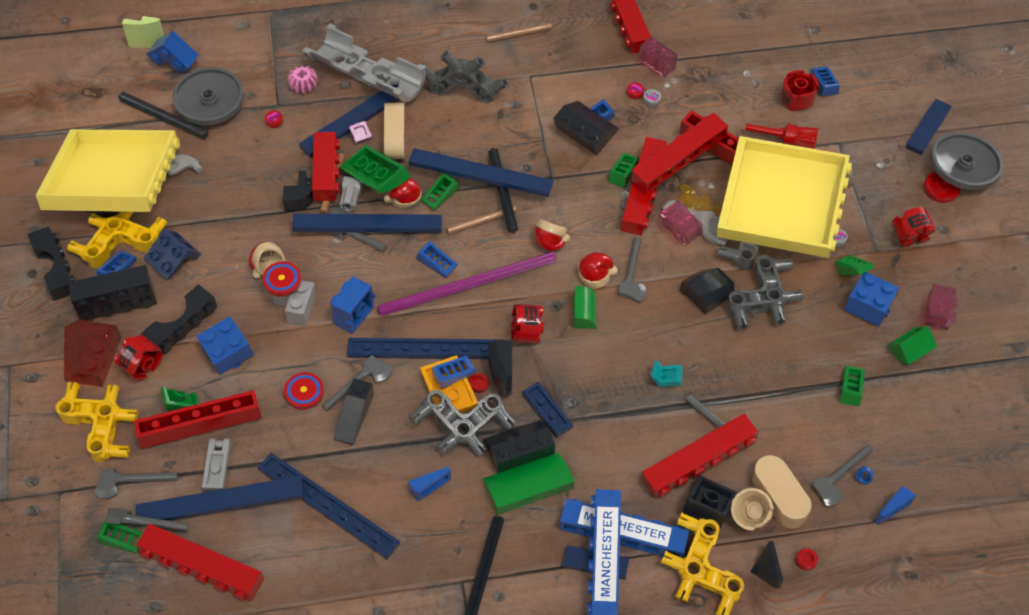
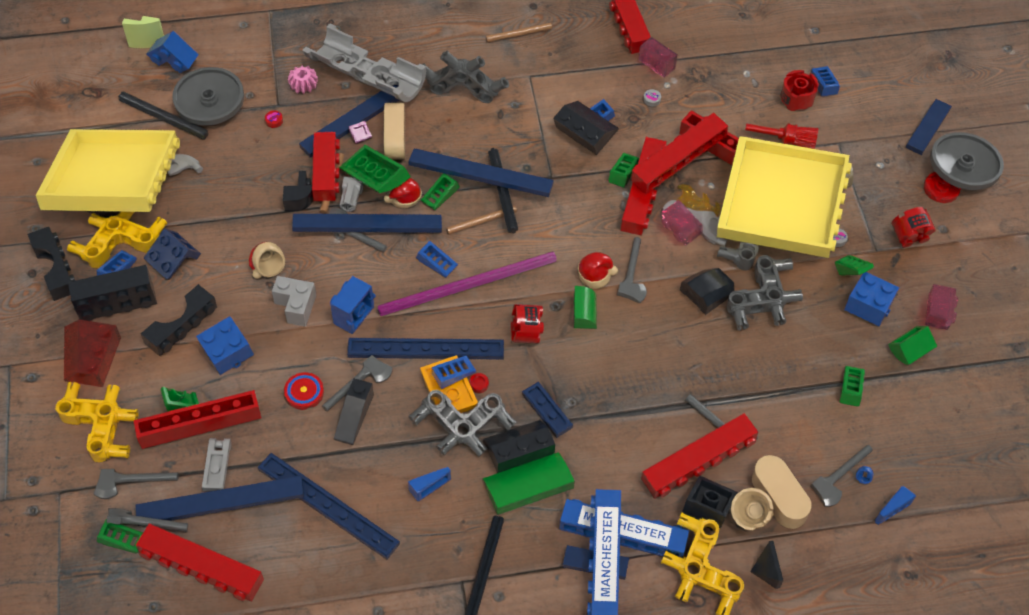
red brick [114,335,163,381] -> none
red tile [262,261,301,297] -> none
black slope [488,340,512,397] -> none
piece [534,218,570,252] -> none
red tile [627,82,644,100] -> none
teal bracket [651,361,683,387] -> none
red tile [796,548,818,571] -> none

